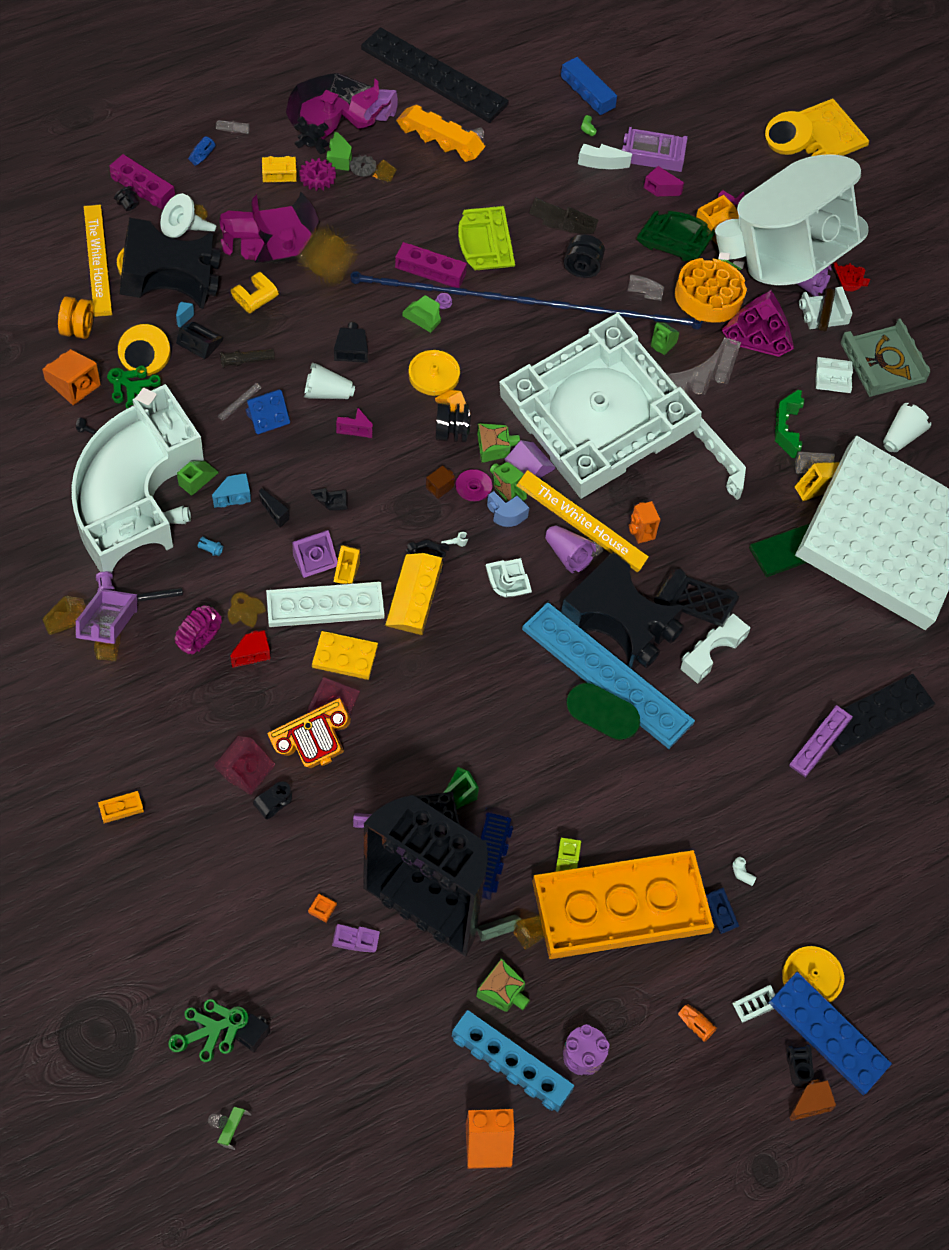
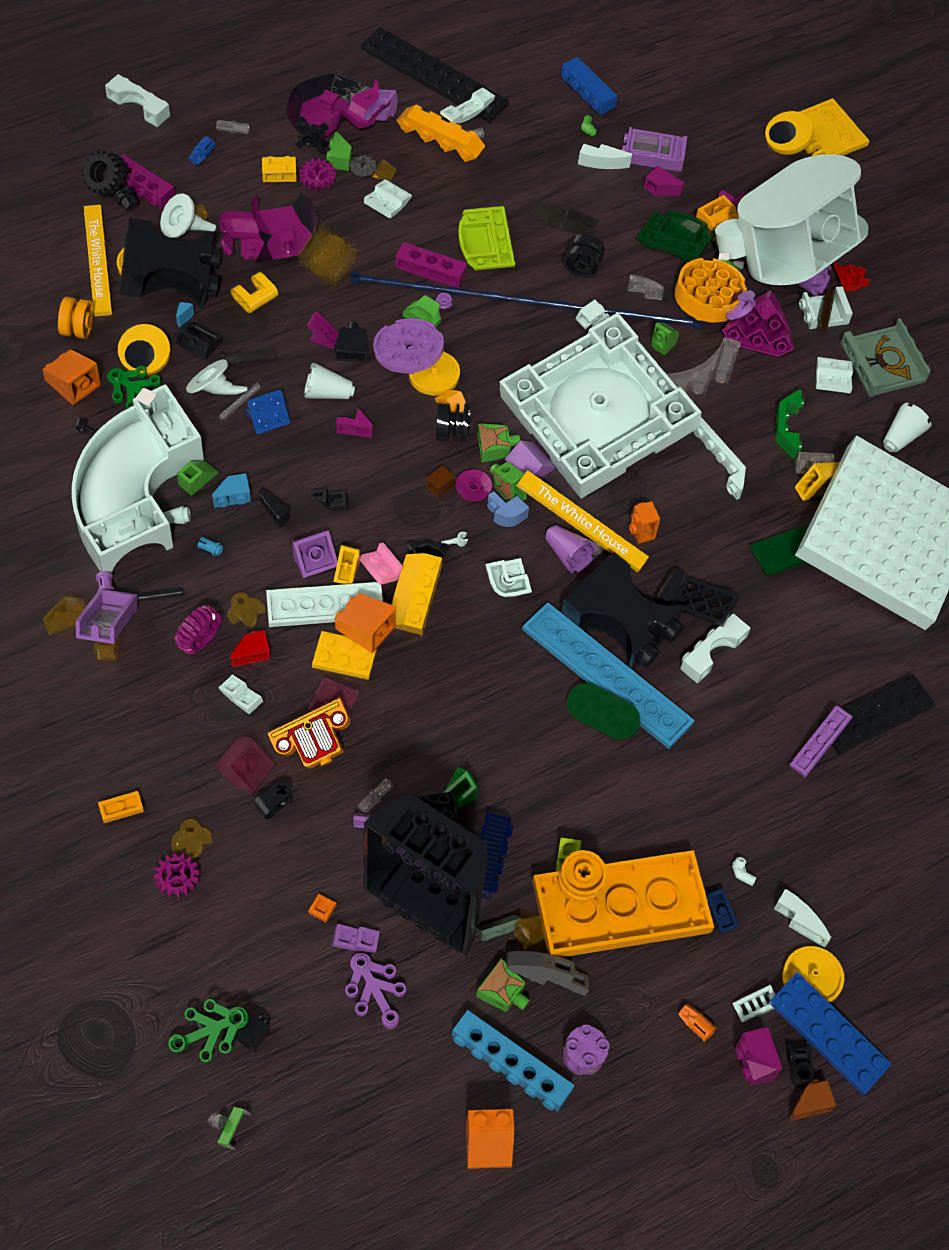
none -> black tyre [82,150,129,197]
none -> light aqua arch [105,74,170,127]
none -> magenta gear [153,853,200,899]
none -> clear yellow plate [171,819,212,858]
none -> light aqua piece [186,359,248,395]
none -> light aqua slope [219,675,263,714]
none -> magenta slope [307,312,338,349]
none -> orange slope [335,593,396,653]
none -> medium lavender plant [345,953,406,1029]
none -> clear axle [358,779,393,813]
none -> bright pink bracket [360,543,403,585]
none -> light aqua slope [364,179,412,219]
none -> medium lavender plate [373,318,444,374]
none -> light aqua slope [440,88,495,123]
none -> dark grey slope [506,951,589,996]
none -> light orange wheel [558,850,607,903]
none -> light aqua piece [575,300,611,333]
none -> medium lavender helmet [726,290,756,320]
none -> magenta slope [735,1027,782,1087]
none -> light aqua slope [774,889,831,948]

